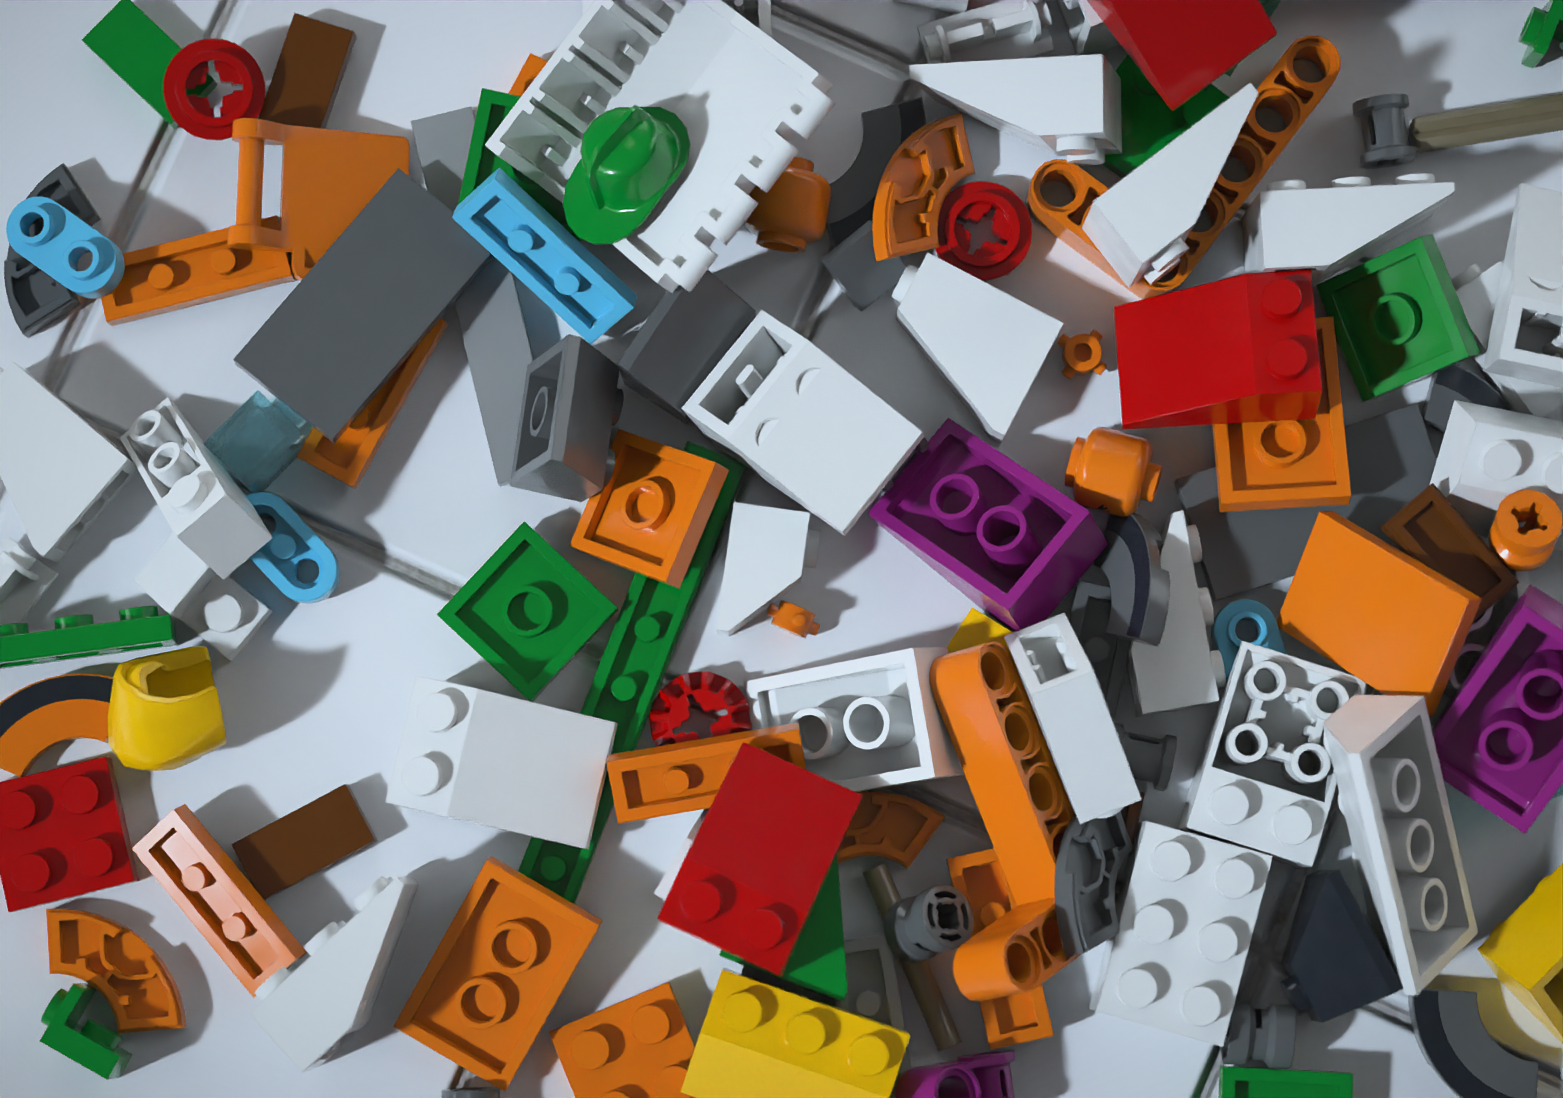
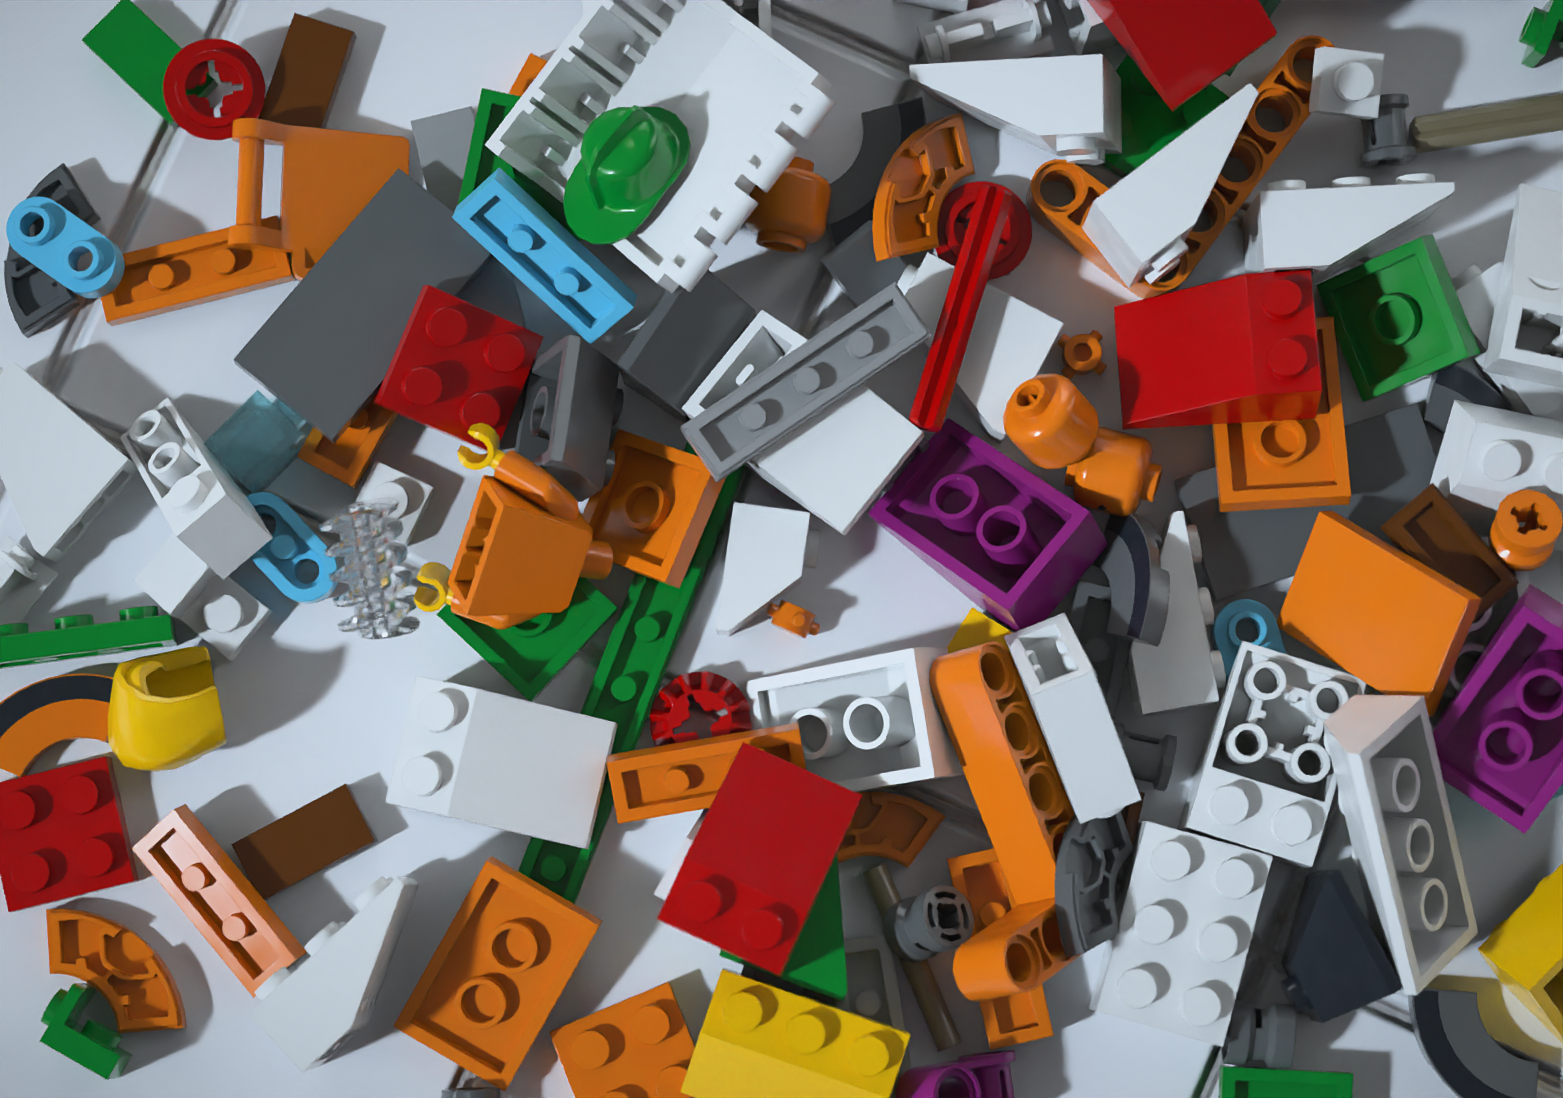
none -> clear piece [319,498,421,640]
none -> white plate [348,460,435,547]
none -> red plate [374,285,544,452]
none -> orange torso [413,423,613,629]
none -> light grey tile [680,282,932,483]
none -> red axle [908,185,1012,433]
none -> orange head [1003,373,1099,470]
none -> white plate [1309,46,1384,120]

